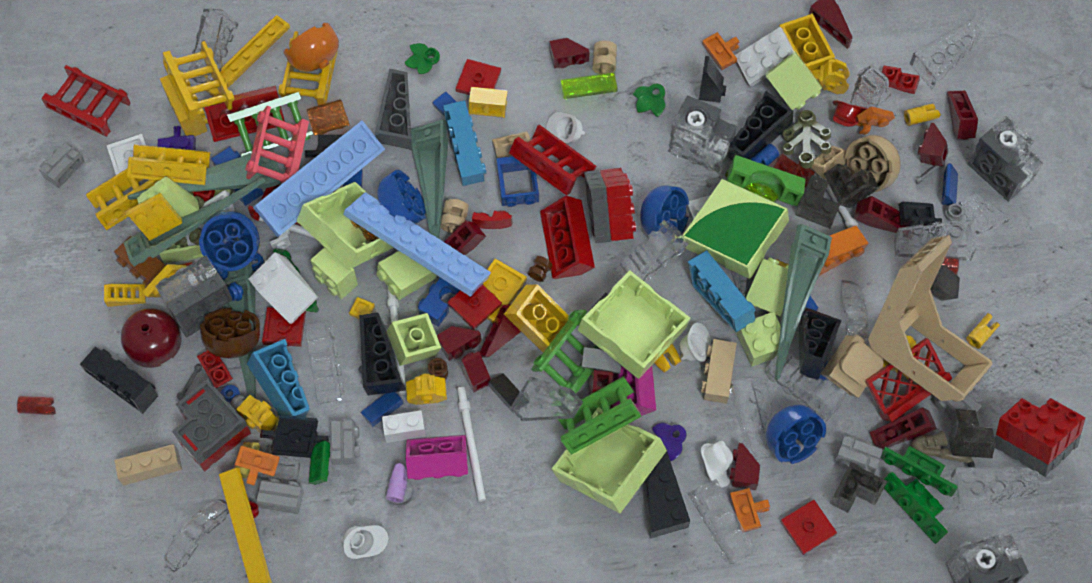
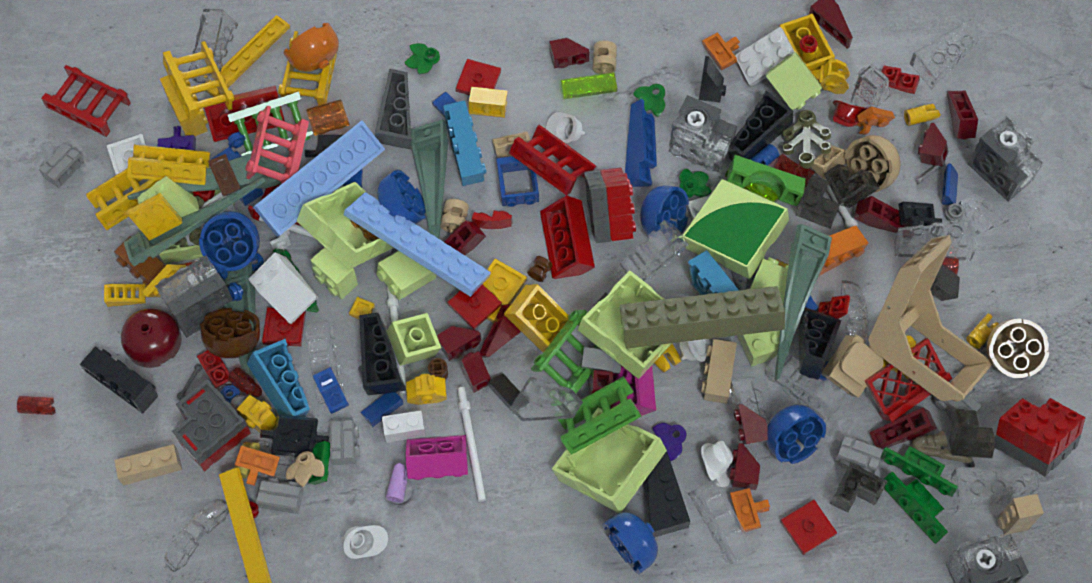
blue arch [418,277,460,327] -> none
none -> reddish brown plate [208,154,241,197]
none -> blue plate [227,132,246,149]
none -> clear red hinge [228,367,263,397]
none -> tan plate [286,451,325,487]
none -> blue slope [313,367,349,414]
none -> blue cylinder [602,512,658,574]
none -> olive brick [620,286,785,349]
none -> blue wedge [625,99,657,187]
none -> green plate [679,168,712,198]
none -> dark red slope [733,404,768,444]
none -> red plate [799,35,818,53]
none -> red slope [818,295,850,319]
none -> tan cylinder [987,318,1049,378]
none -> tan brick [998,494,1044,535]

